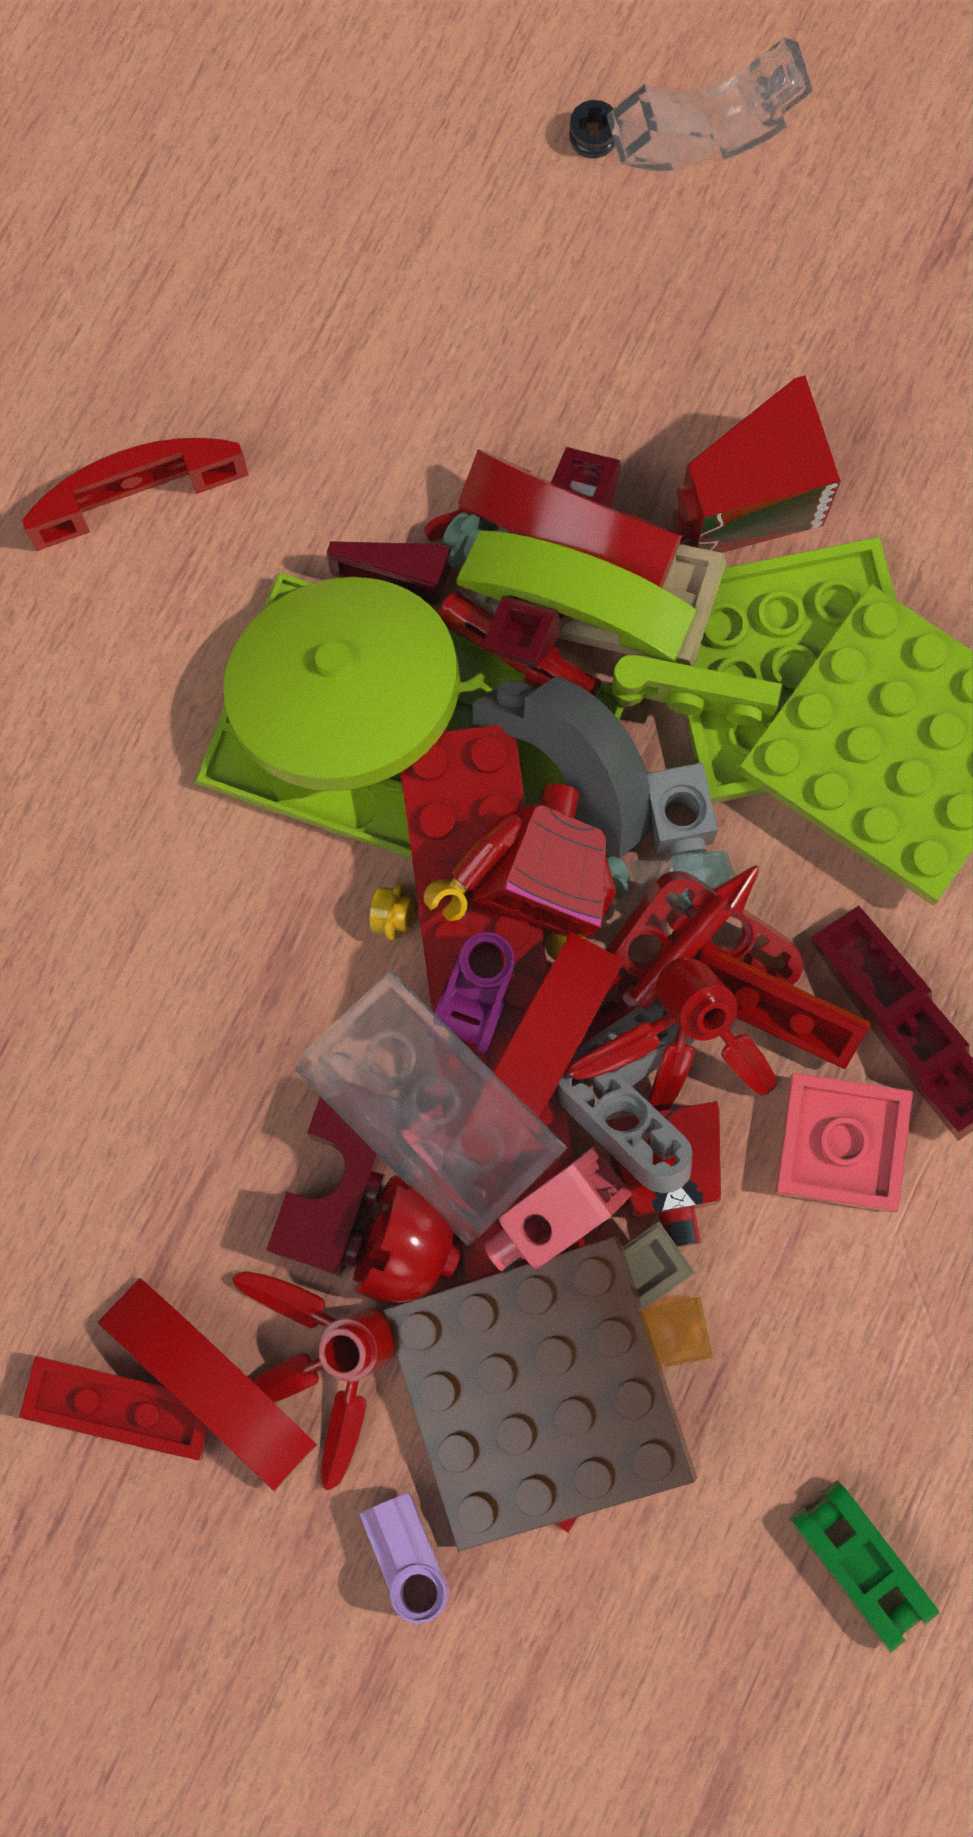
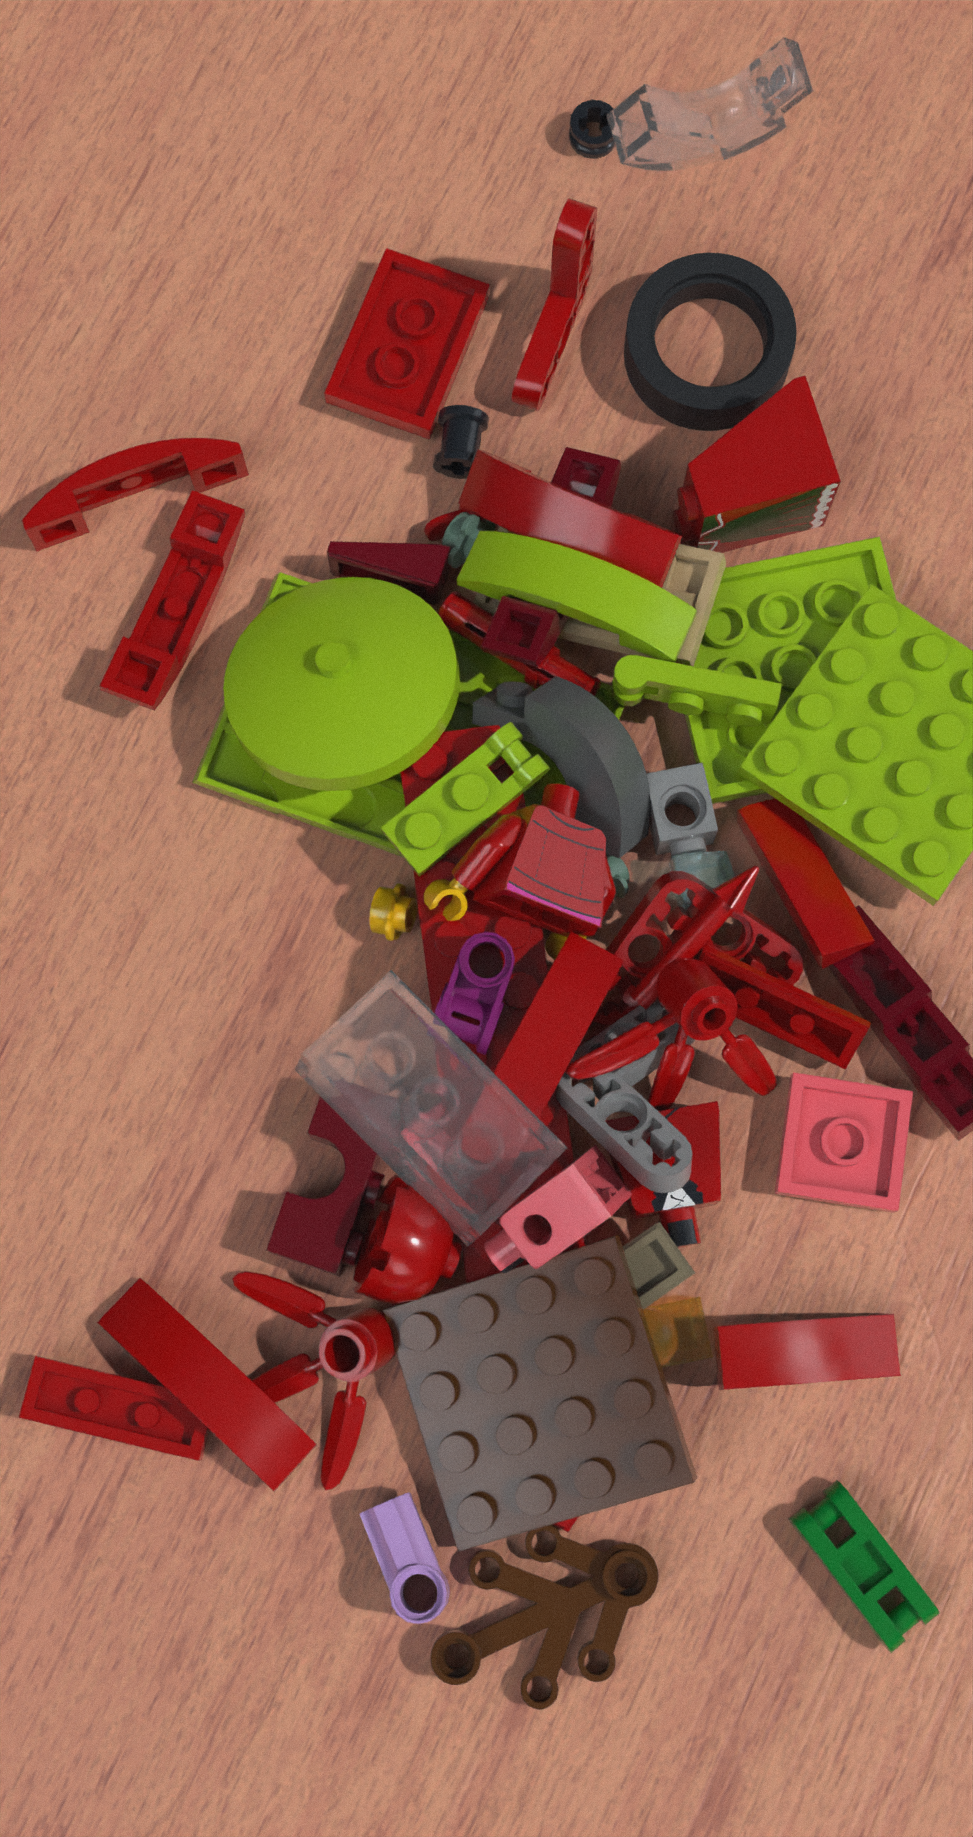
none -> red slope [99,490,246,711]
none -> red plate [324,248,490,440]
none -> lime plate [381,722,550,877]
none -> reddish brown plant [430,1525,658,1709]
none -> black bush [433,405,489,479]
none -> red beam [511,198,597,411]
none -> black tyre [624,253,796,431]
none -> red slope [713,1314,901,1390]
none -> red slope [737,798,875,970]

